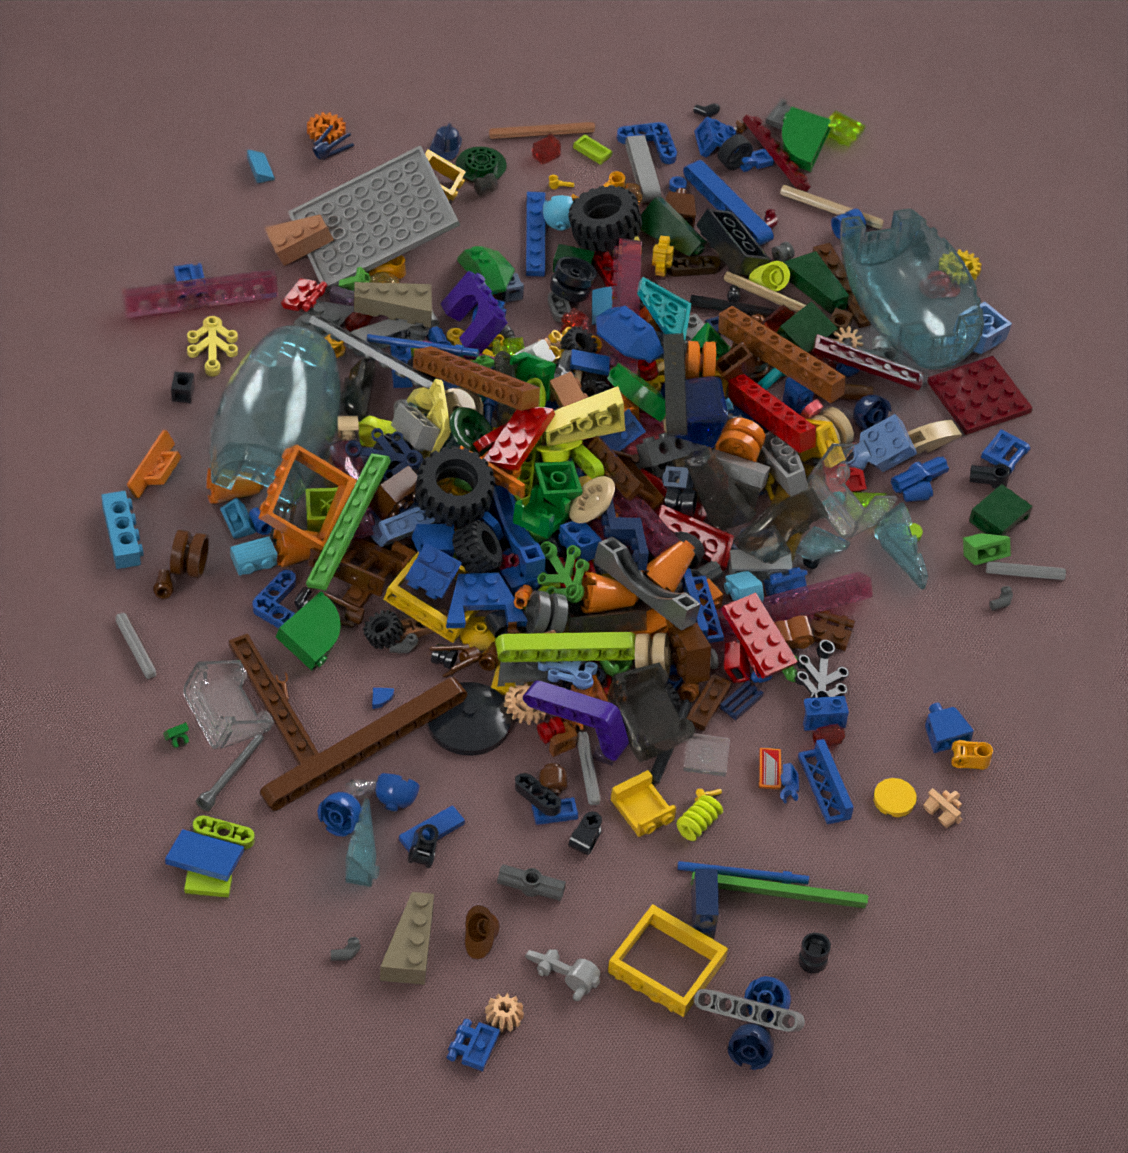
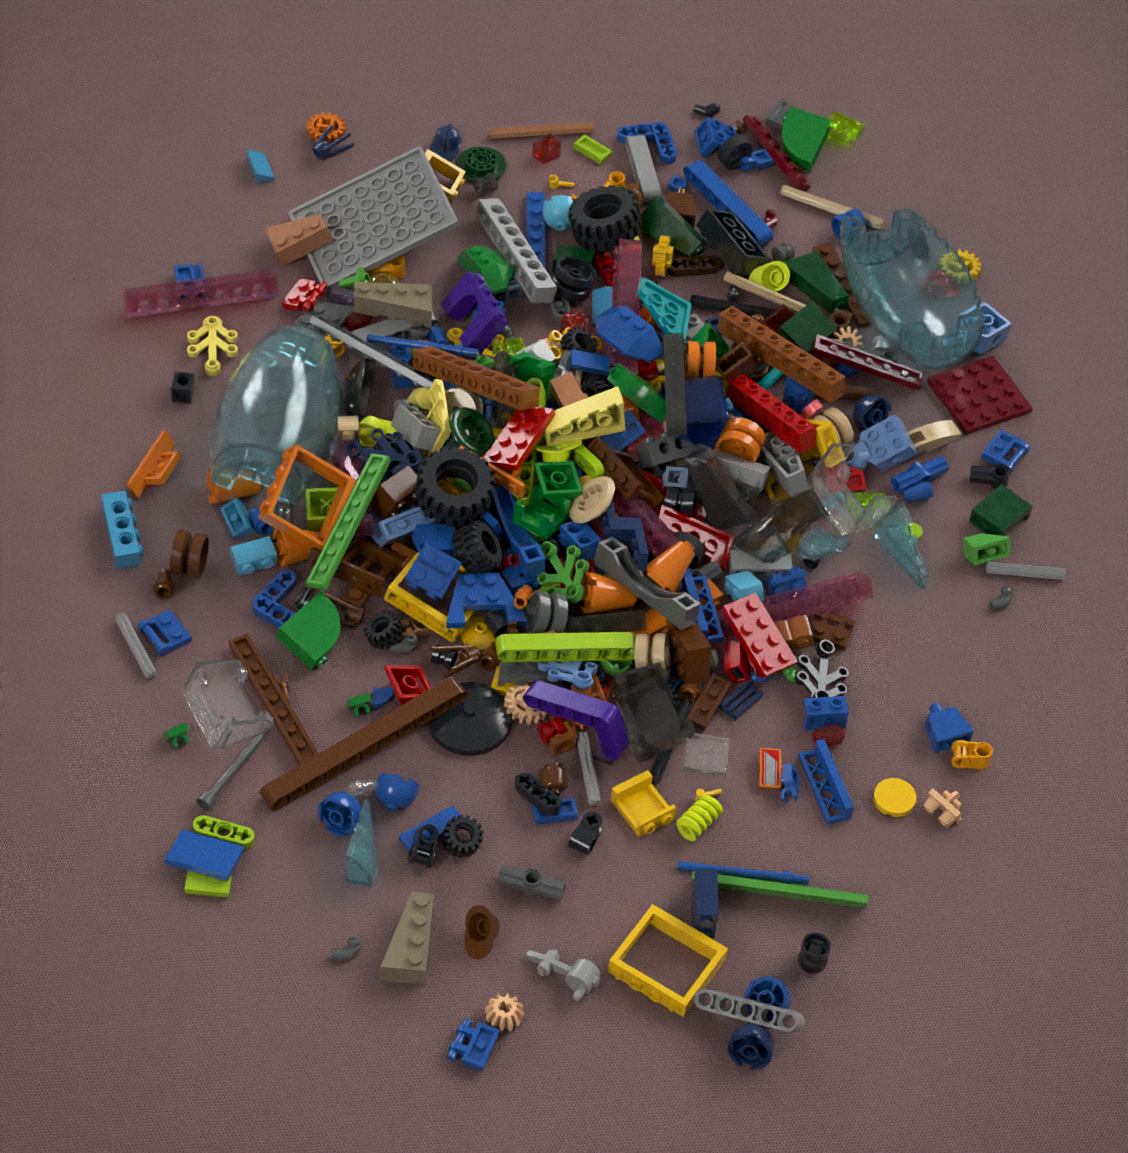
red beam [473,423,507,452] -> none
none -> blue plate [137,609,192,656]
none -> green tile [345,693,371,717]
none -> red slope [384,665,431,705]
none -> black tyre [442,815,483,858]
none -> light grey brick [475,198,557,303]

